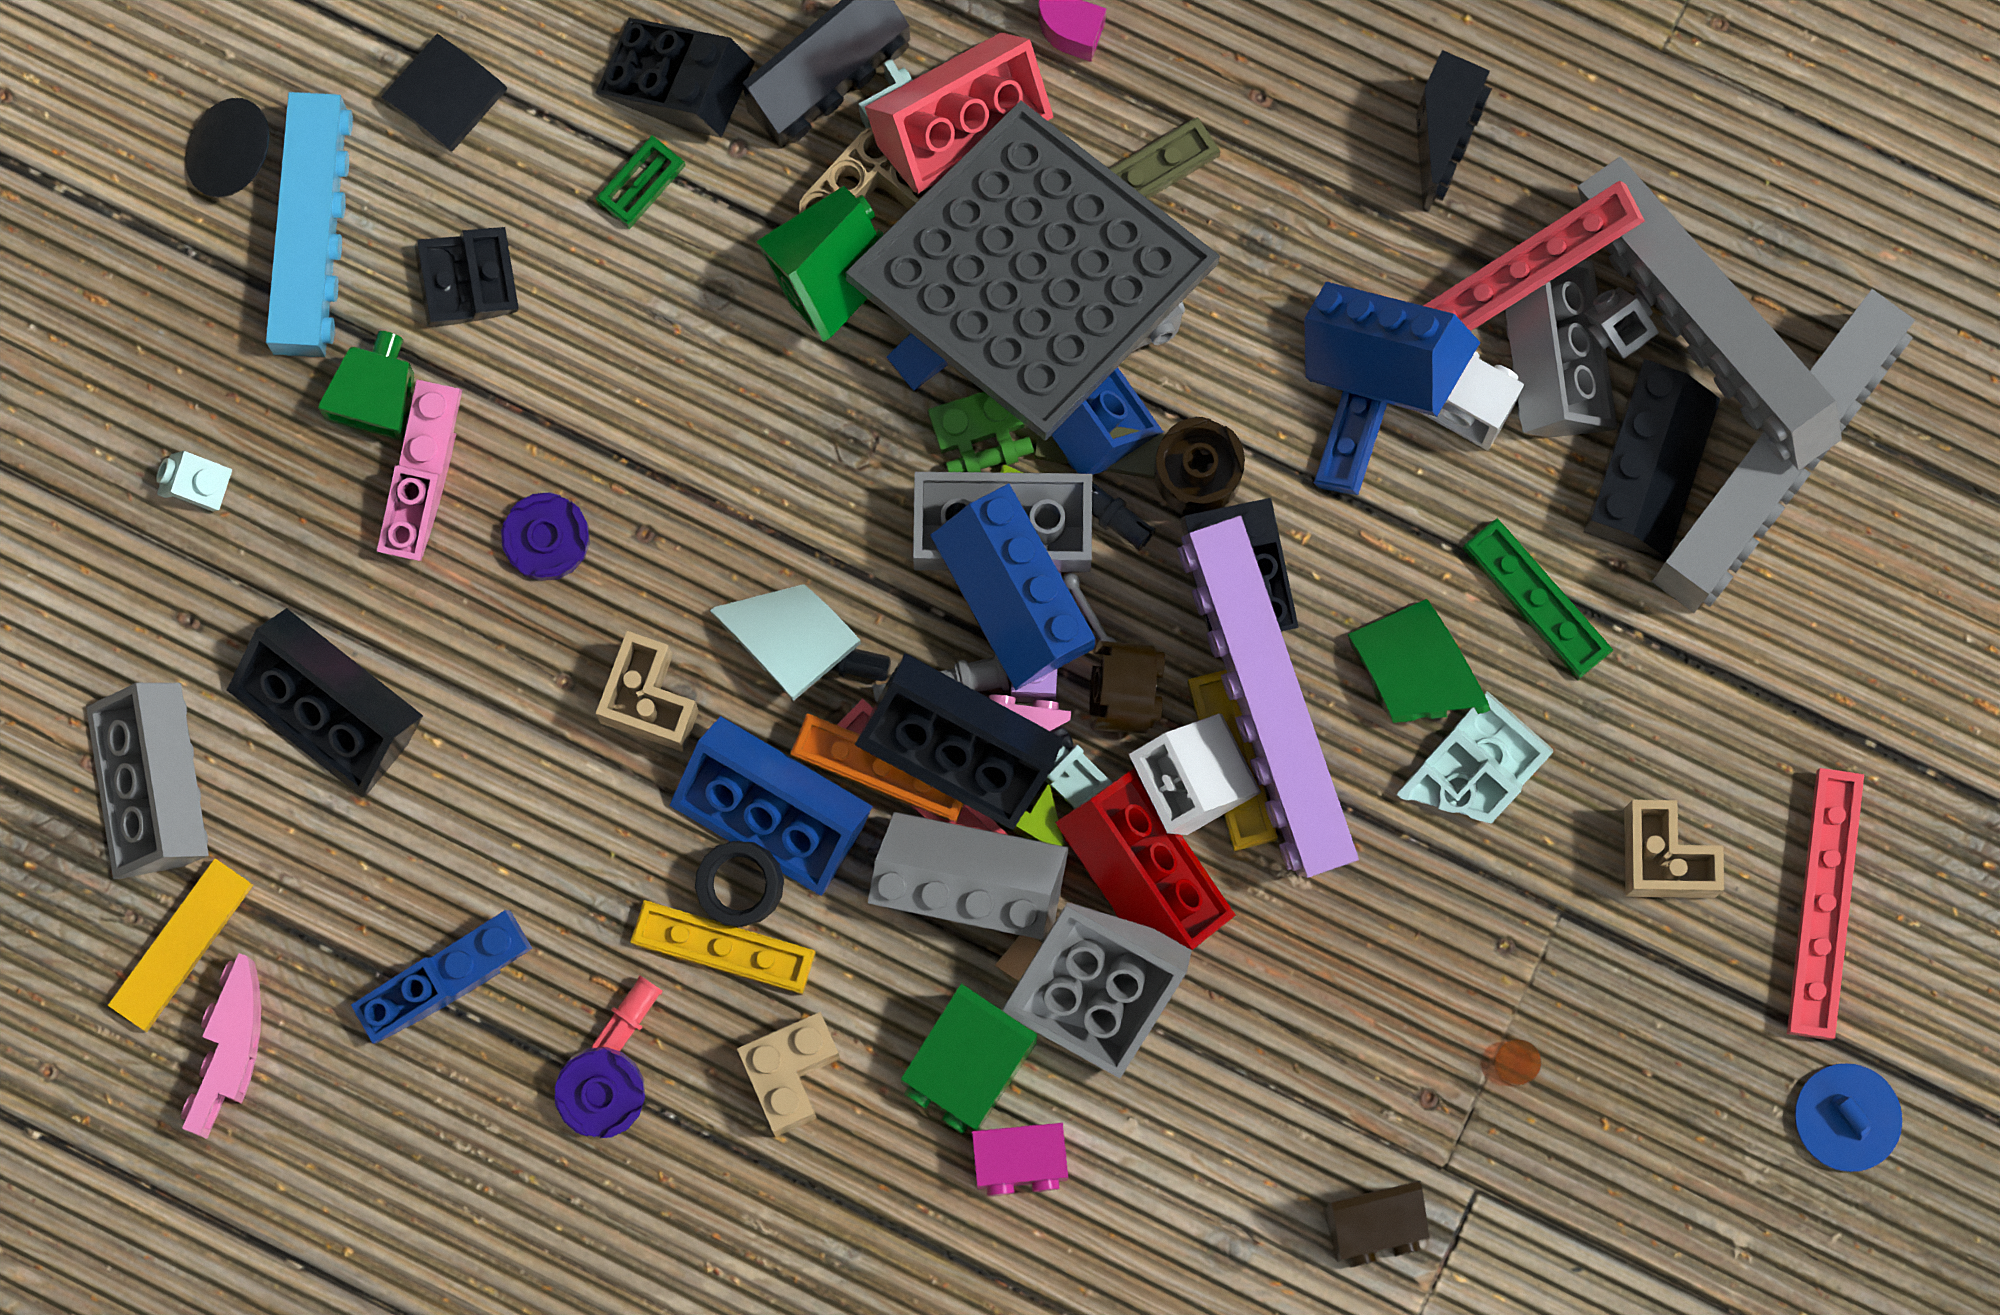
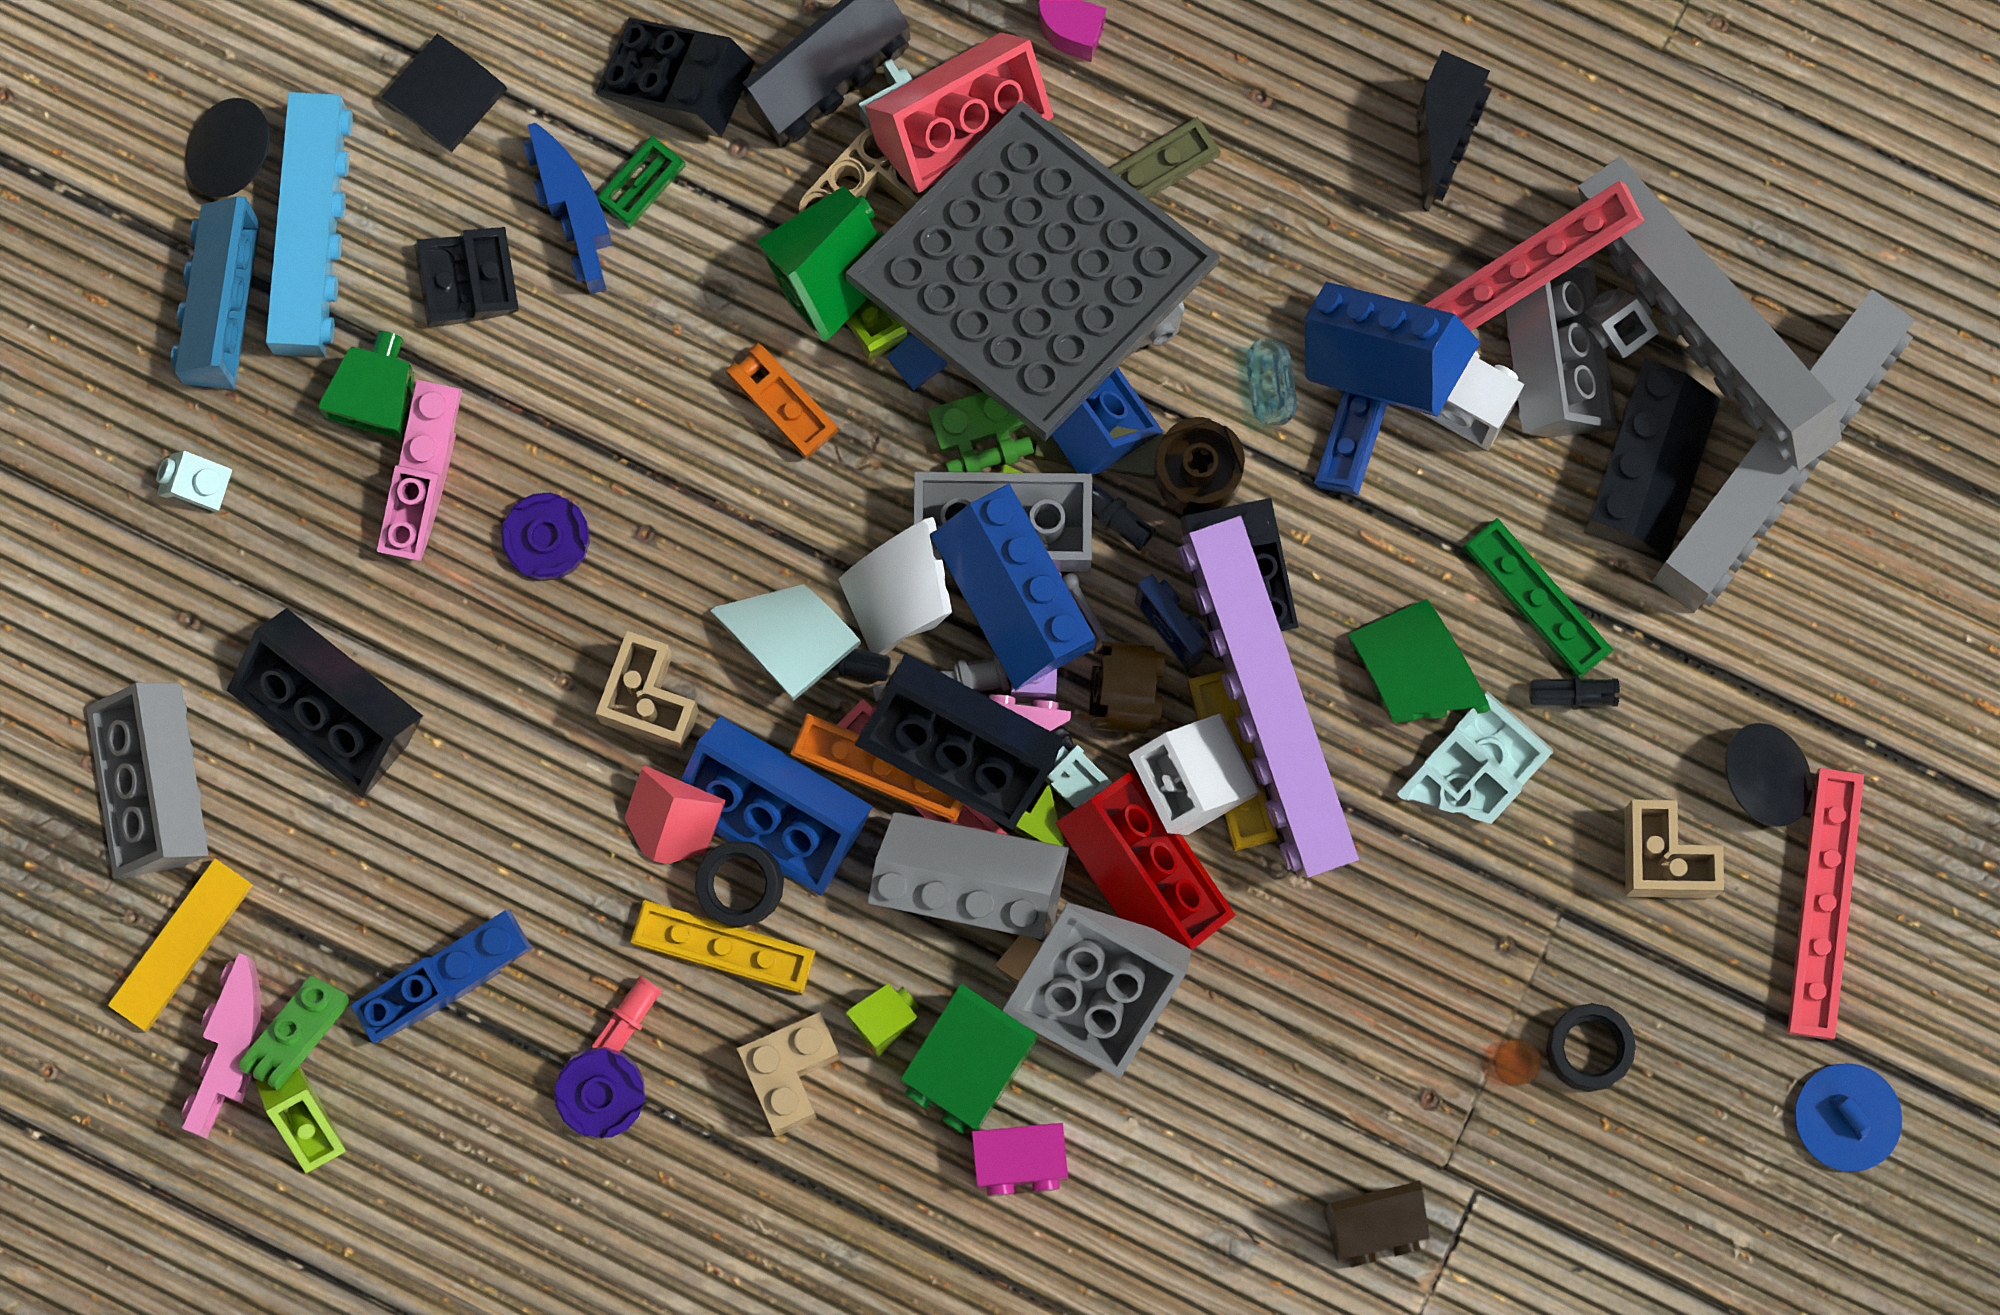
none -> dark azure slope [171,196,261,390]
none -> bright green hinge [239,975,349,1090]
none -> lime slope [255,1066,346,1173]
none -> blue slope [523,123,613,294]
none -> coral slope [624,765,726,864]
none -> orange plate [725,342,839,460]
none -> white slope [838,517,952,655]
none -> lime slope [846,299,908,361]
none -> lime slope [846,983,919,1057]
none -> dark blue plate [1135,574,1207,672]
none -> clear light blue plate [1246,339,1297,426]
none -> black axle [1529,675,1620,710]
none -> black tyre [1546,1003,1636,1092]
none -> black shield [1725,723,1812,827]

